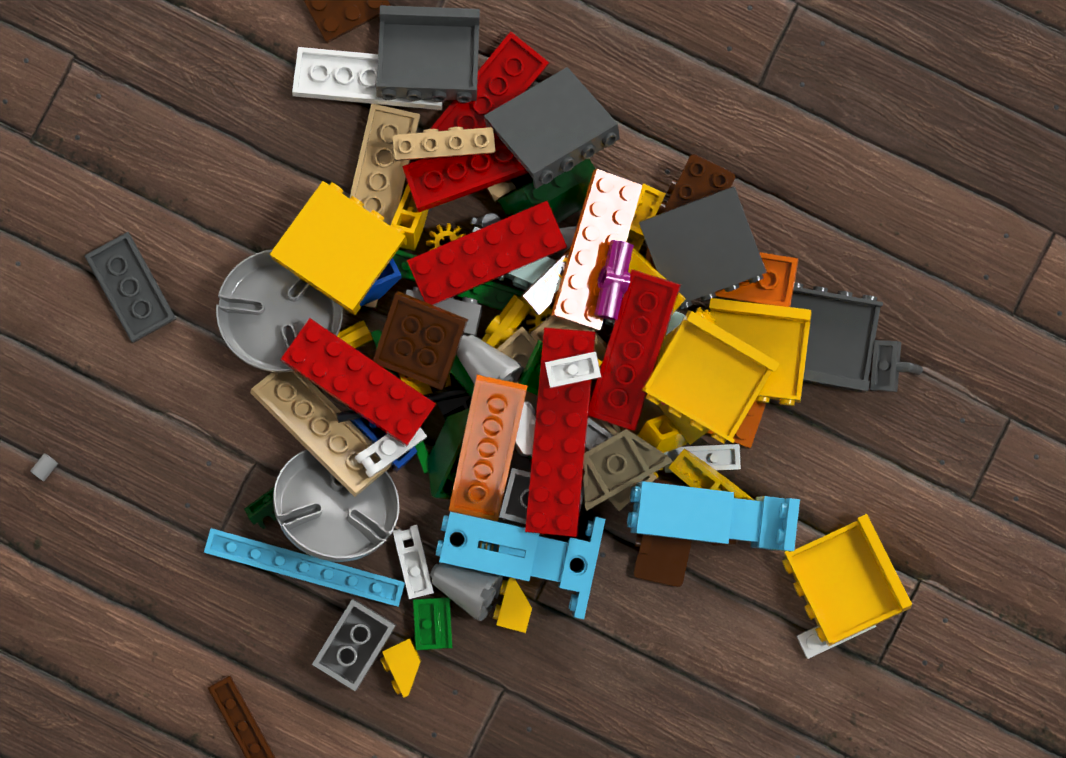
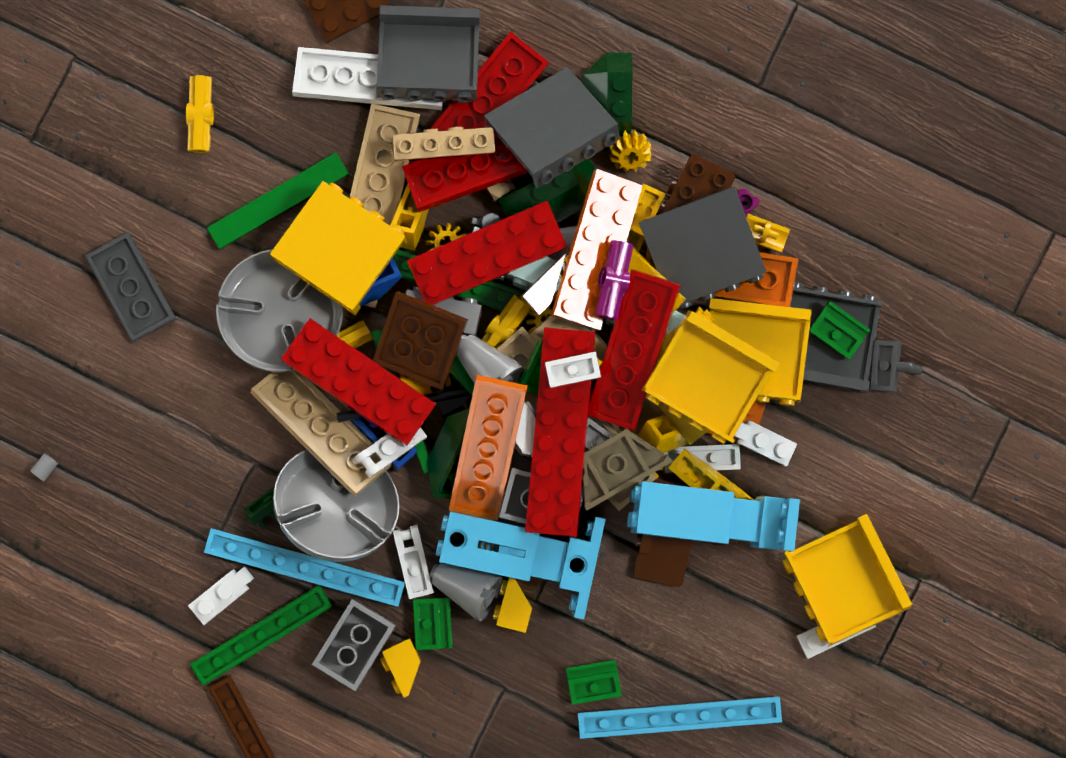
none -> yellow piece [186,75,214,153]
none -> white hinge [188,567,254,625]
none -> green tile [190,585,333,686]
none -> green tile [207,153,349,250]
none -> green plate [566,660,622,705]
none -> medium azure plate [578,696,782,739]
none -> dark green wedge [582,52,633,152]
none -> yellow gear [610,130,651,173]
none -> white hinge [734,420,797,467]
none -> magenta plate [738,188,759,217]
none -> yellow hips [746,214,790,253]
none -> green plate [809,301,870,360]

